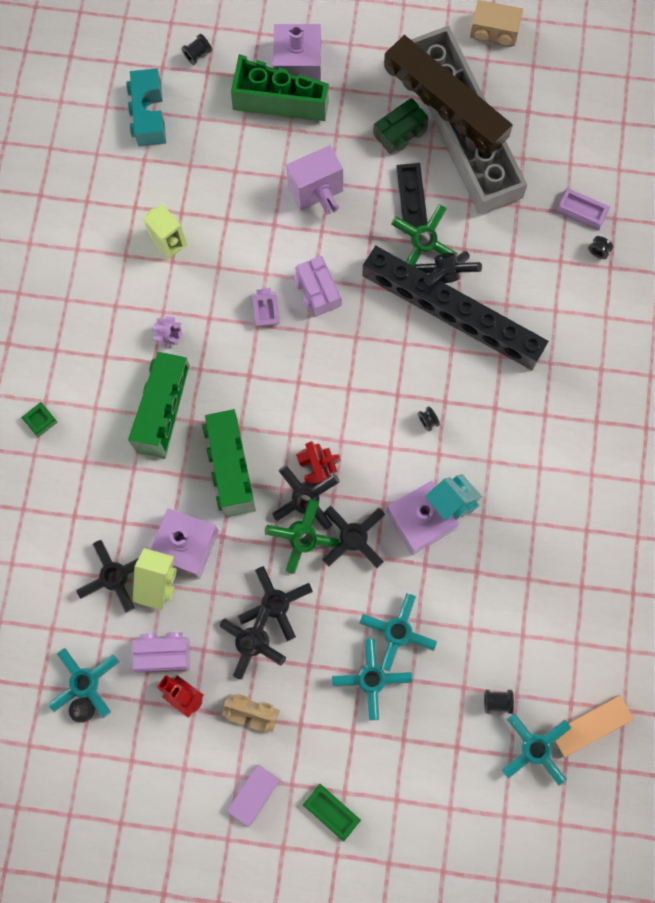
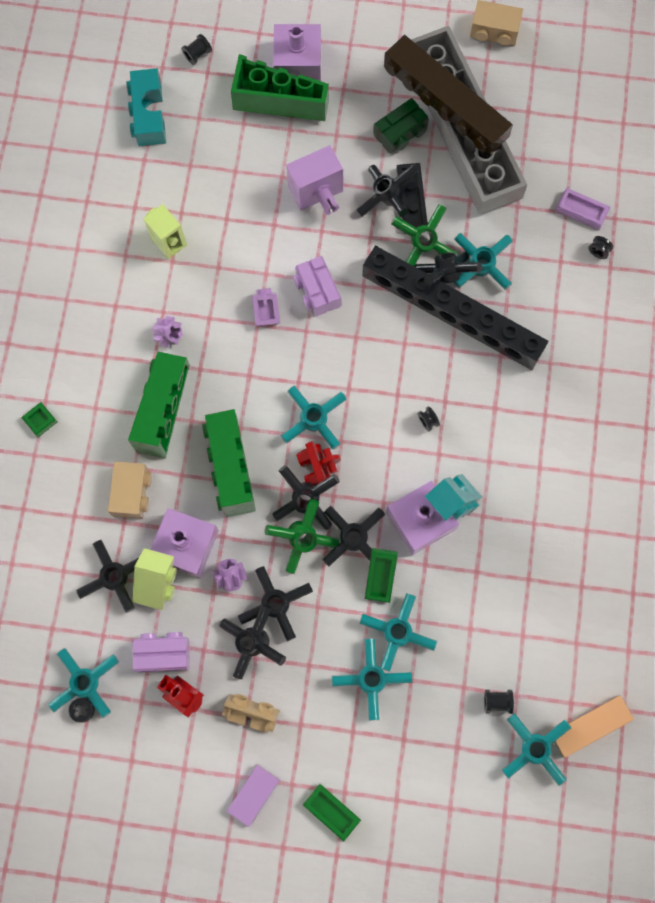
none -> tan brick [108,462,152,519]
none -> lavender gear [213,559,247,591]
none -> teal bar [281,386,347,450]
none -> black bar [356,164,419,217]
none -> green tile [364,548,398,603]
none -> teal bar [453,233,513,290]

